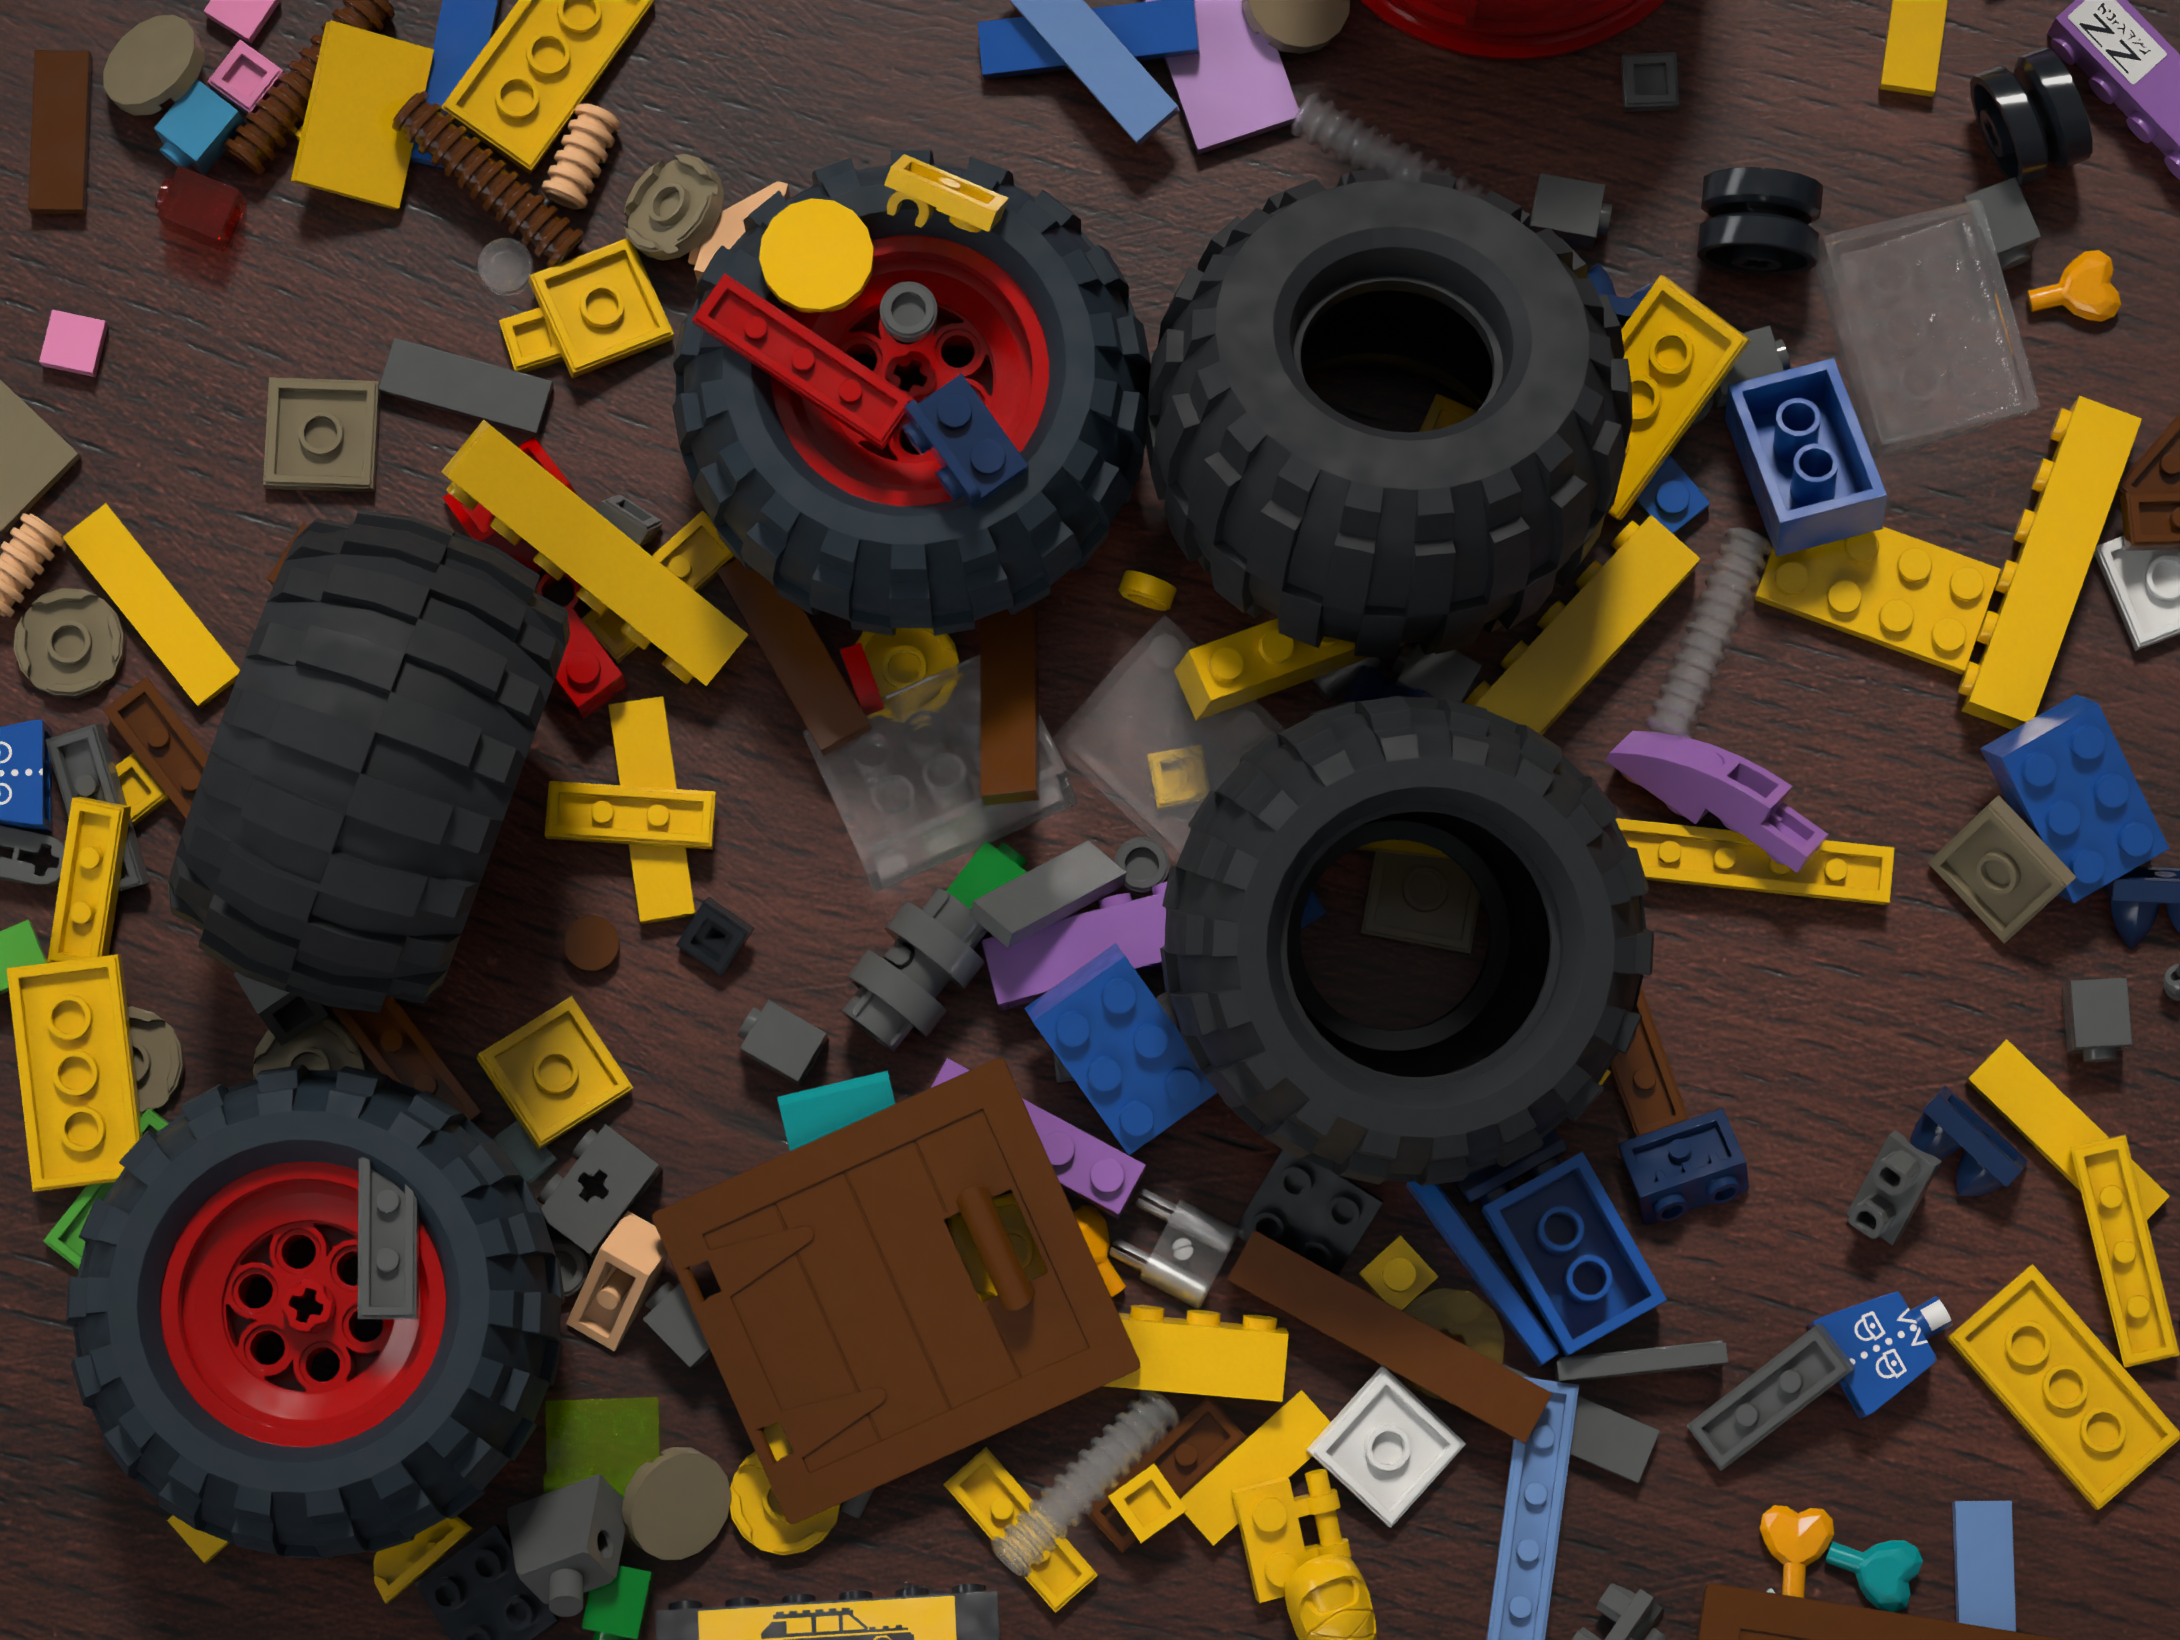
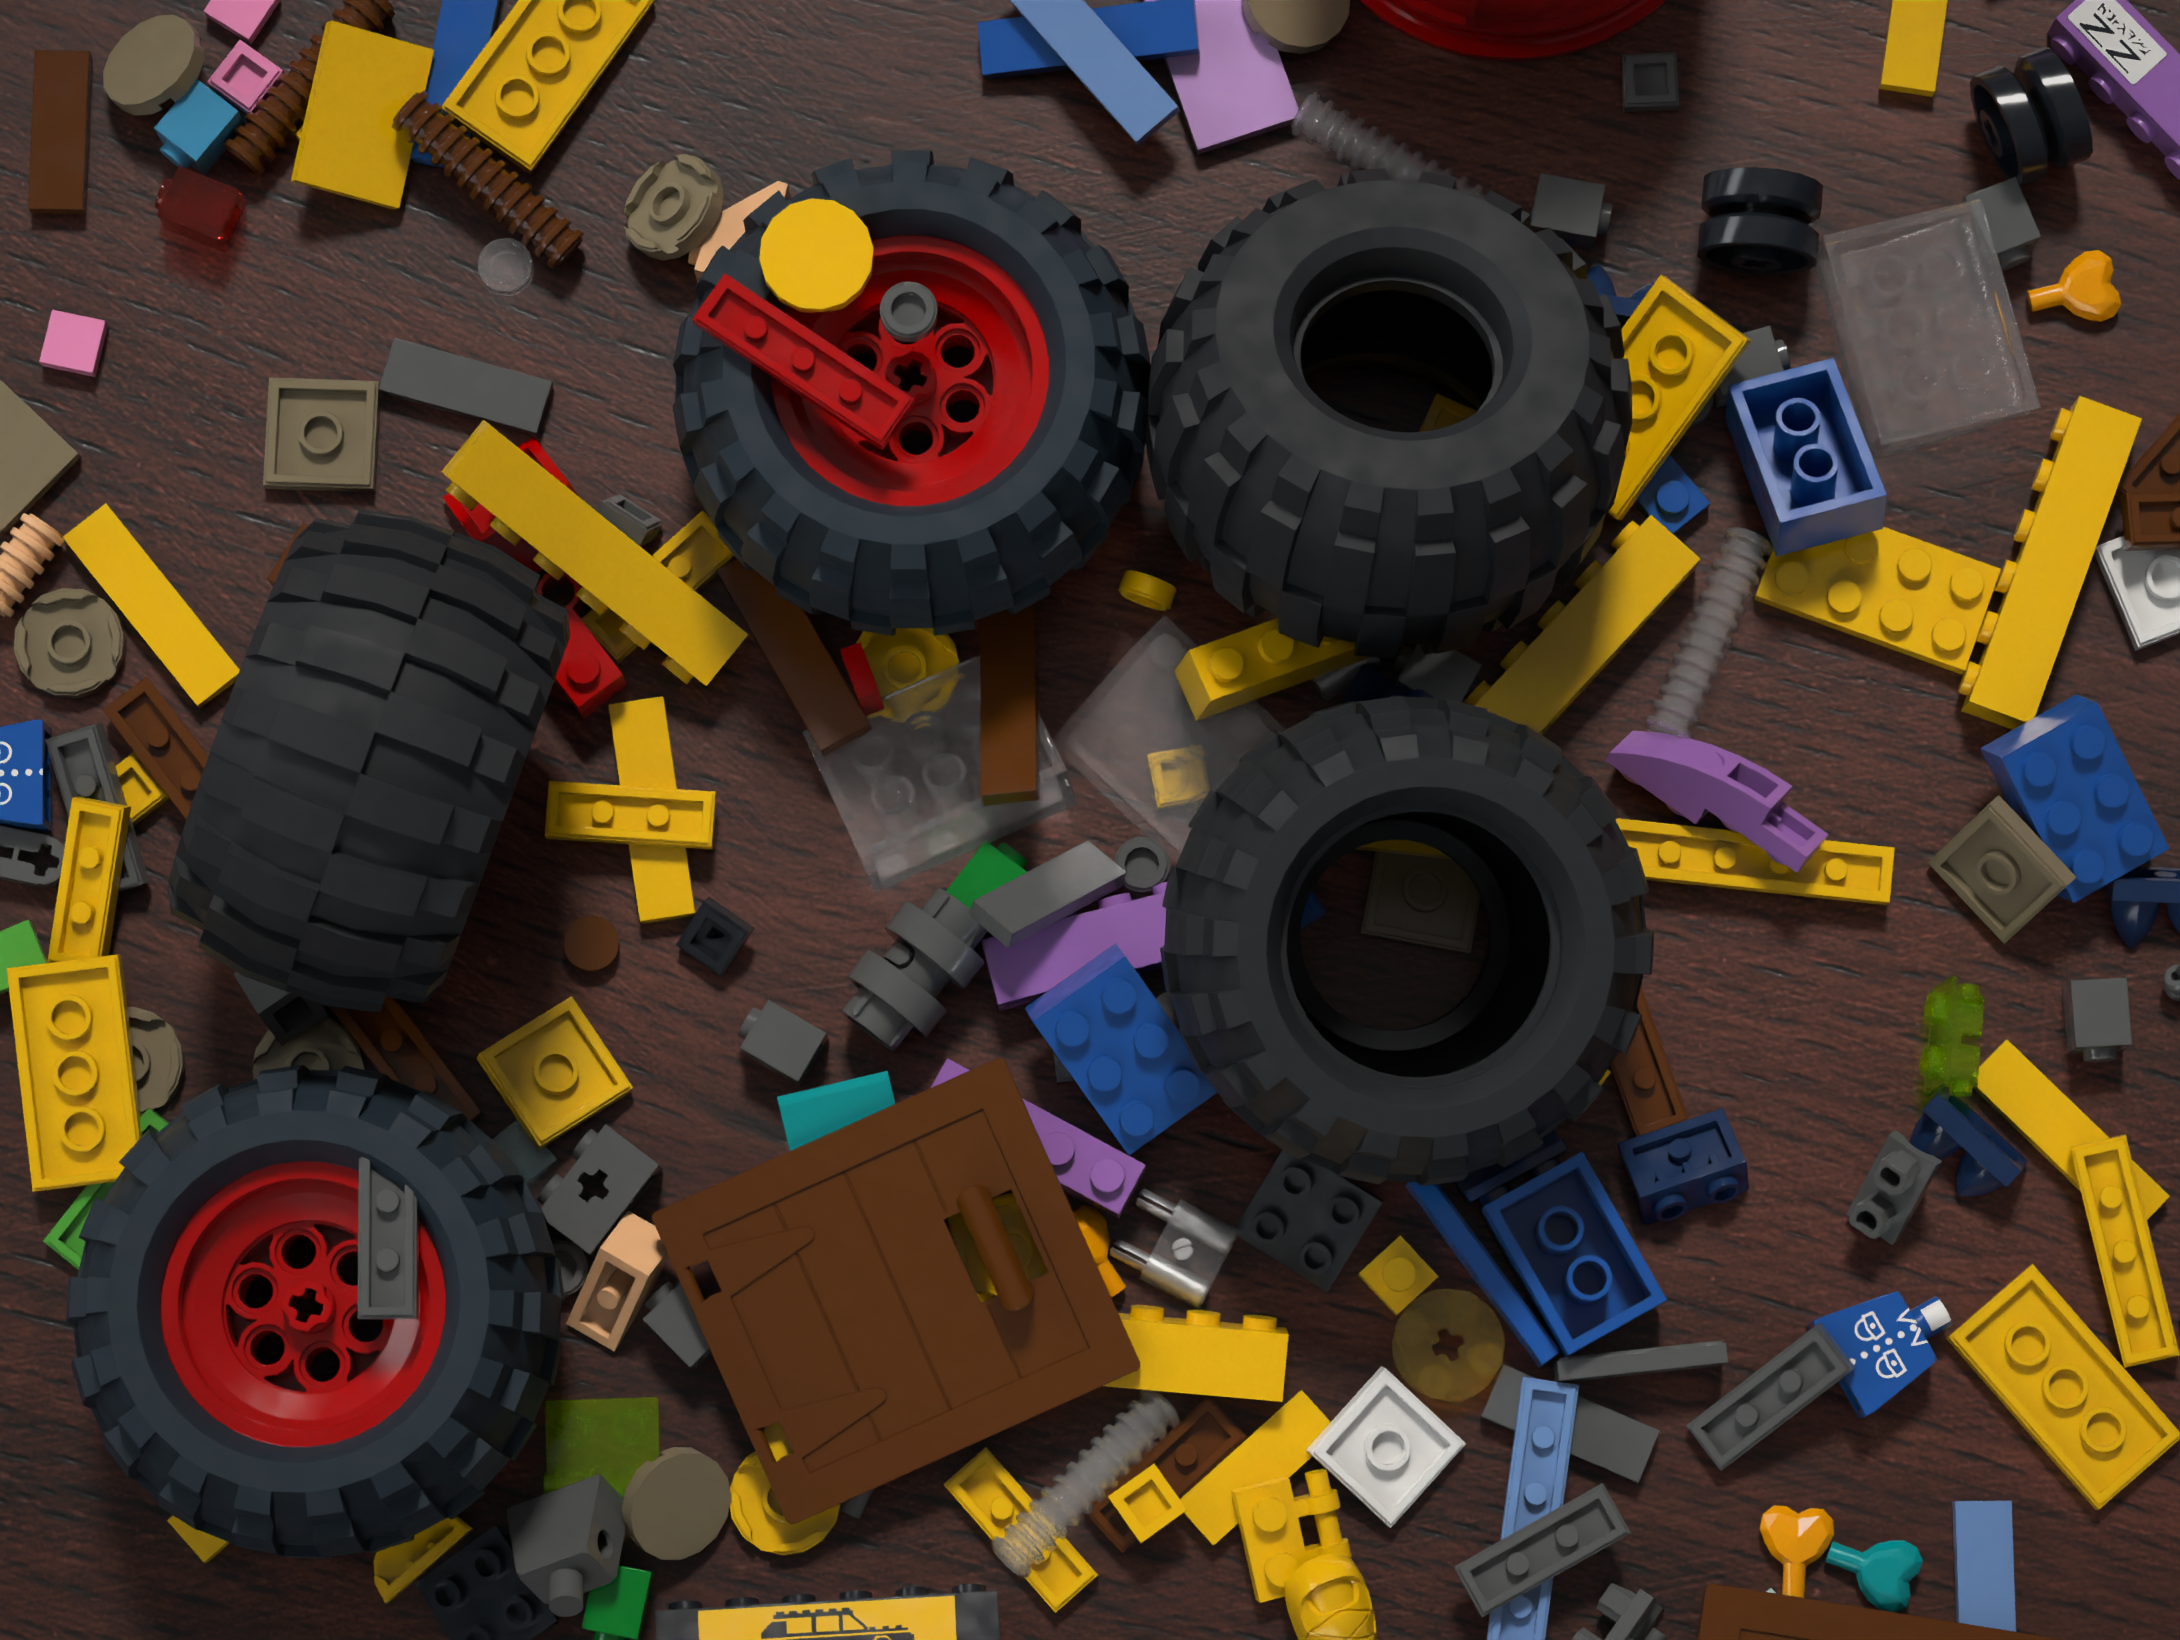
yellow tile [499,308,564,373] -> none
yellow tile [529,238,674,378] -> none
light nougat piece [541,104,622,210] -> none
yellow plate [884,154,1009,232] -> none
dark blue bracket [902,373,1029,509] -> none
reddish brown tile [1227,1230,1553,1445] -> none
none -> dark grey tile [1453,1483,1631,1617]
none -> clear neon green hinge [1919,975,1985,1097]

